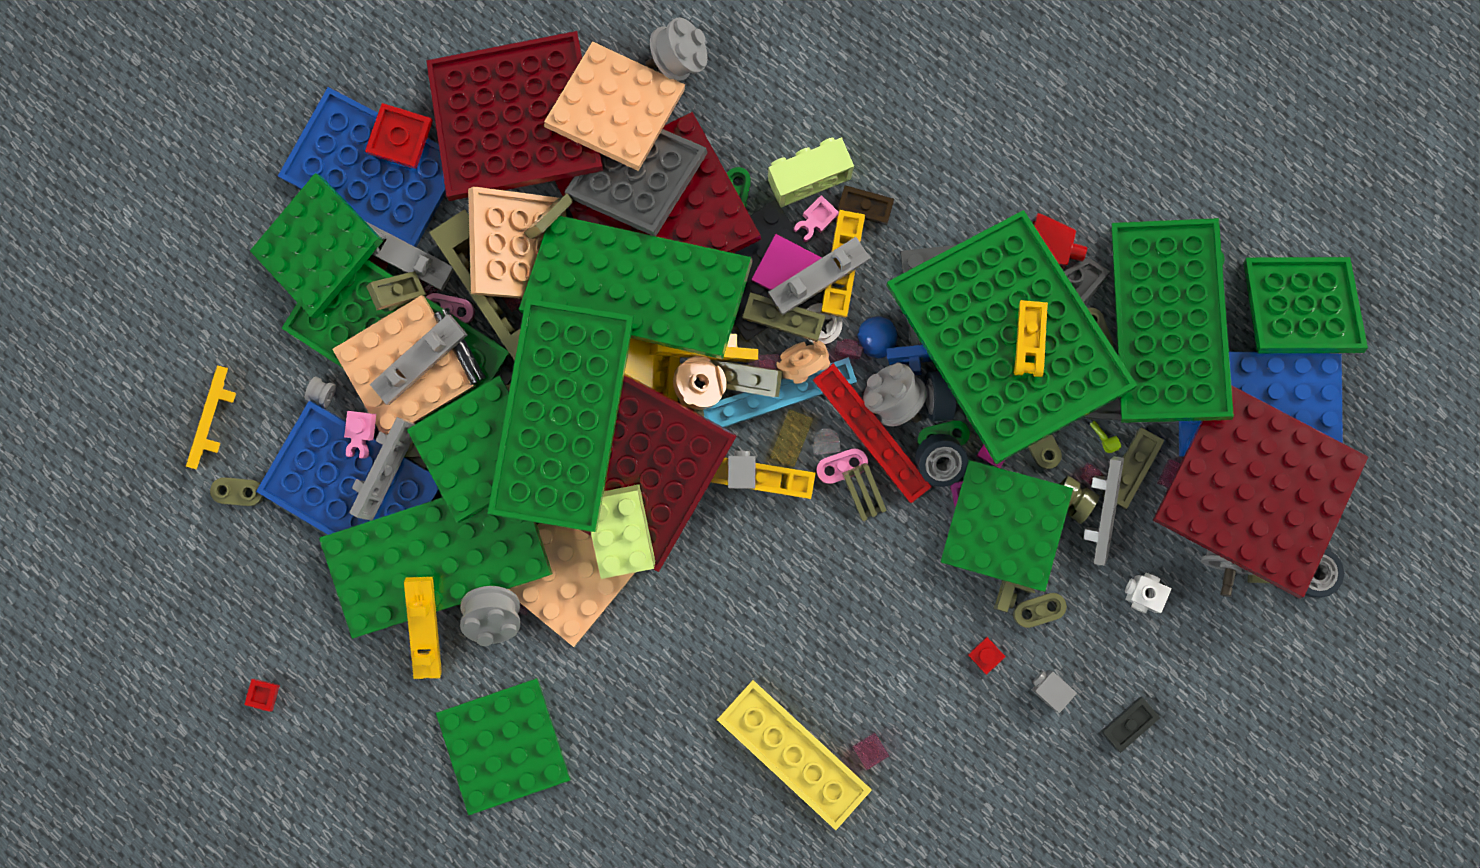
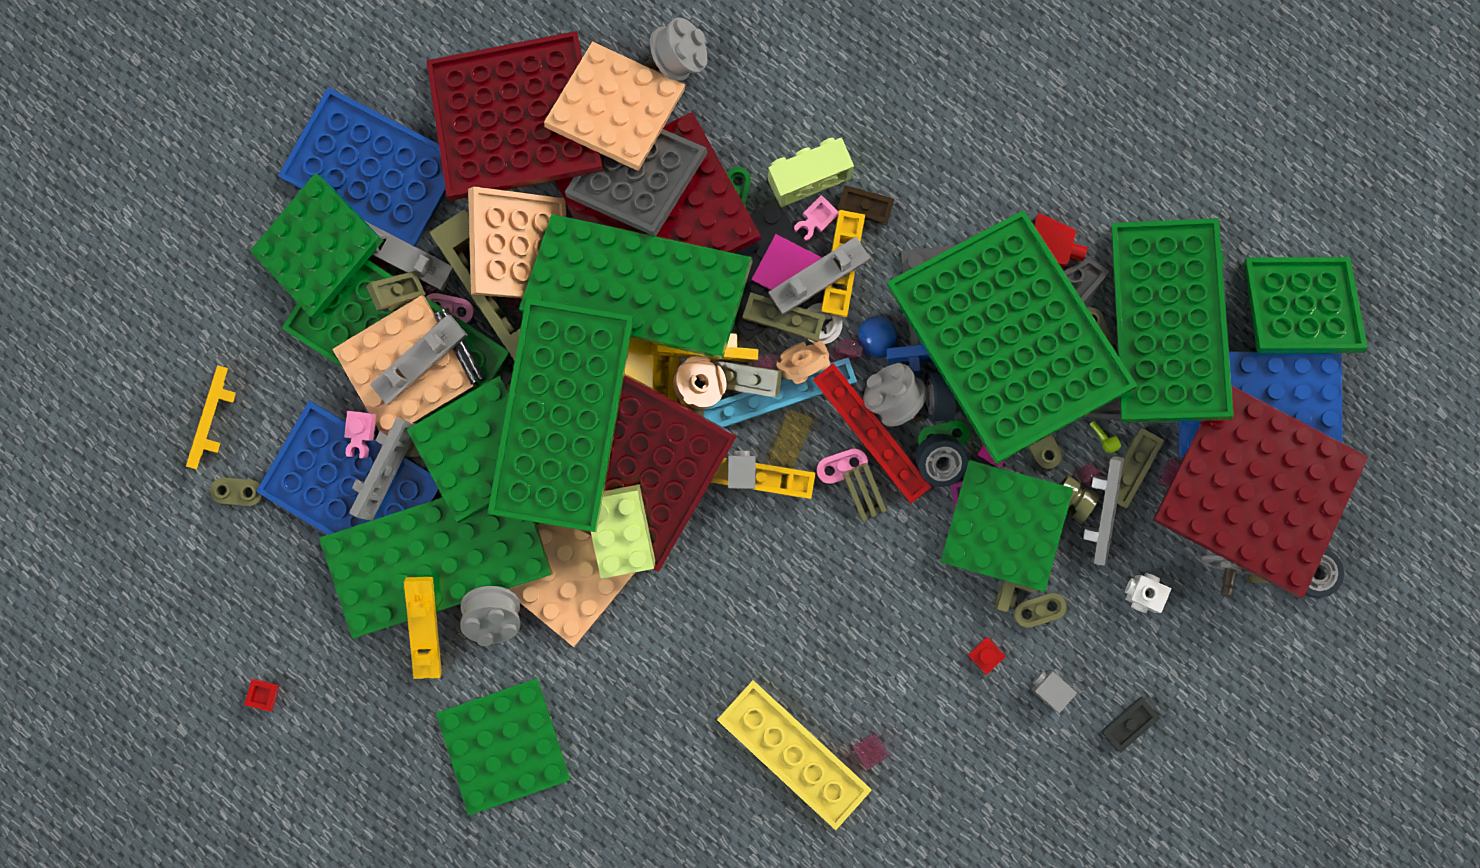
light grey wheel [304,376,336,408] -> none
red plate [365,103,433,169] -> none
olive tile [524,194,573,239] -> none
clear plate [813,428,841,455] -> none
yellow plate [1014,300,1048,377] -> none

